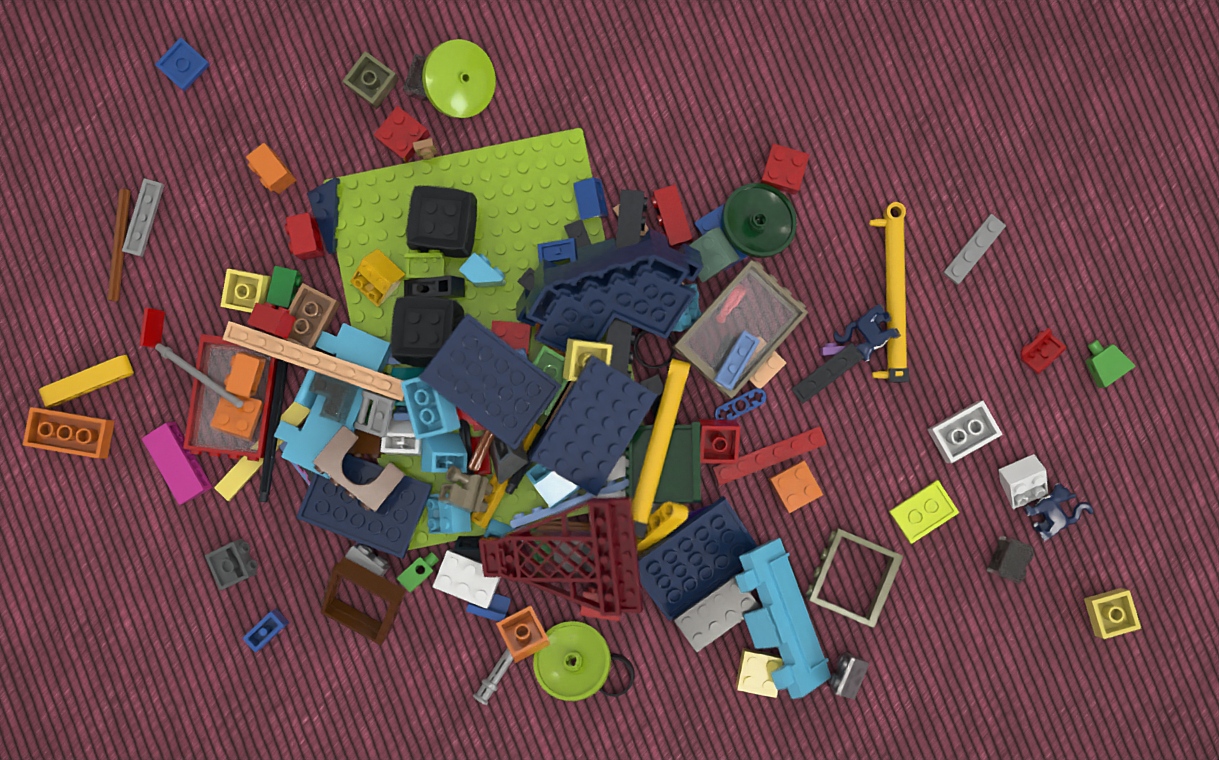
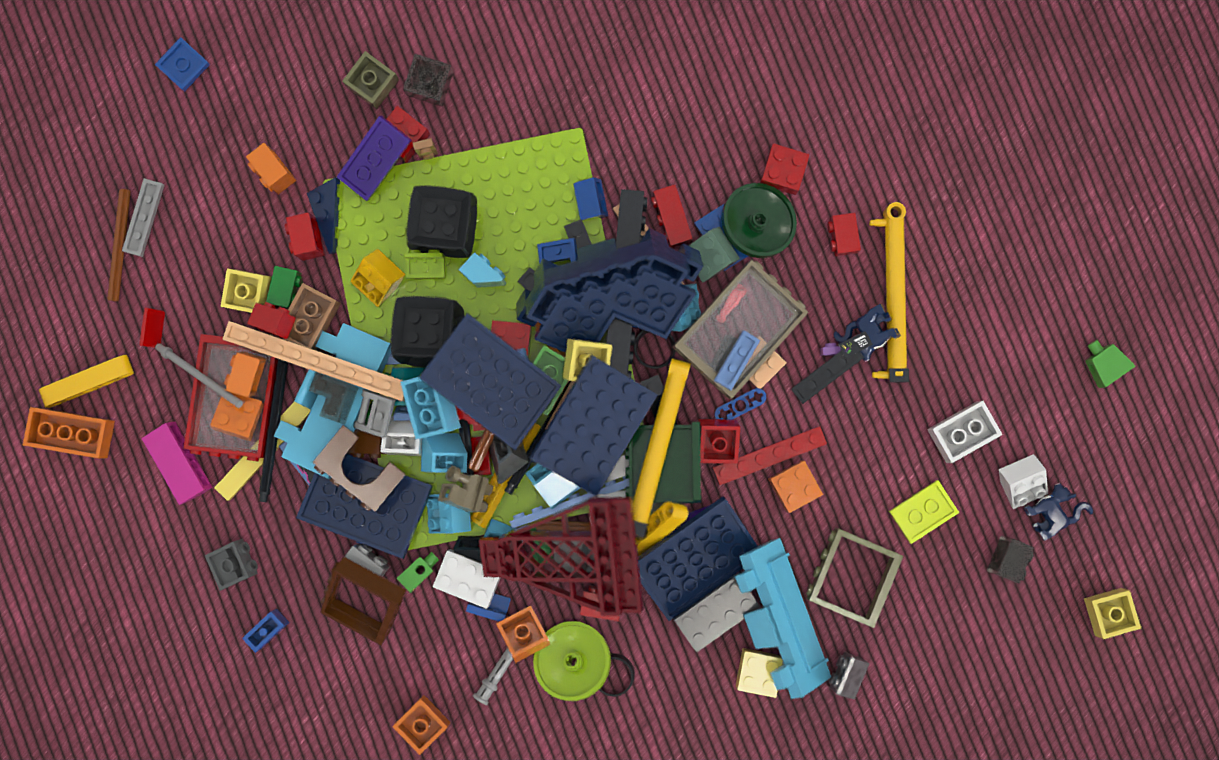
black slope [404,276,465,299] -> none
lime dish [422,39,496,118] -> none
light grey plate [942,214,1006,285] -> none
red bracket [1021,328,1066,375] -> none
none -> dark purple plate [337,116,412,201]
none -> orange brick [392,695,451,755]
none -> red brick [827,213,861,256]
none -> black sticker [839,331,873,358]

